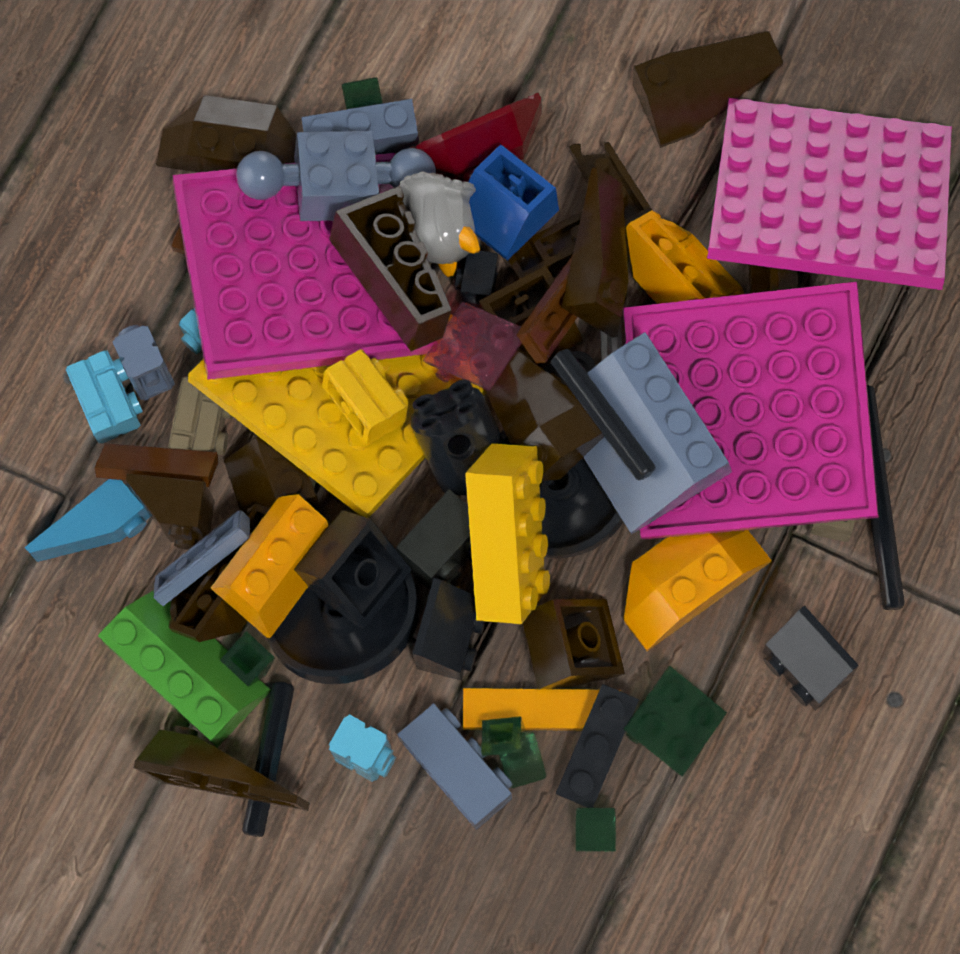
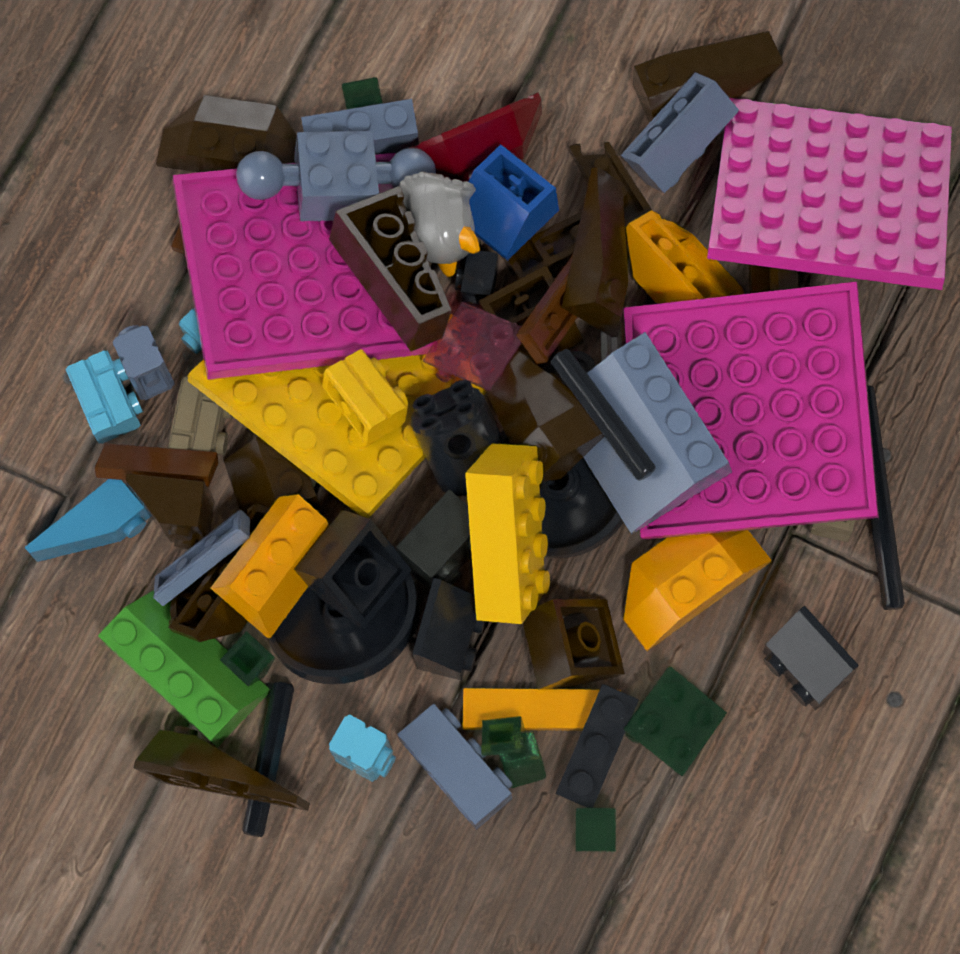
none -> sand blue brick [621,72,739,193]

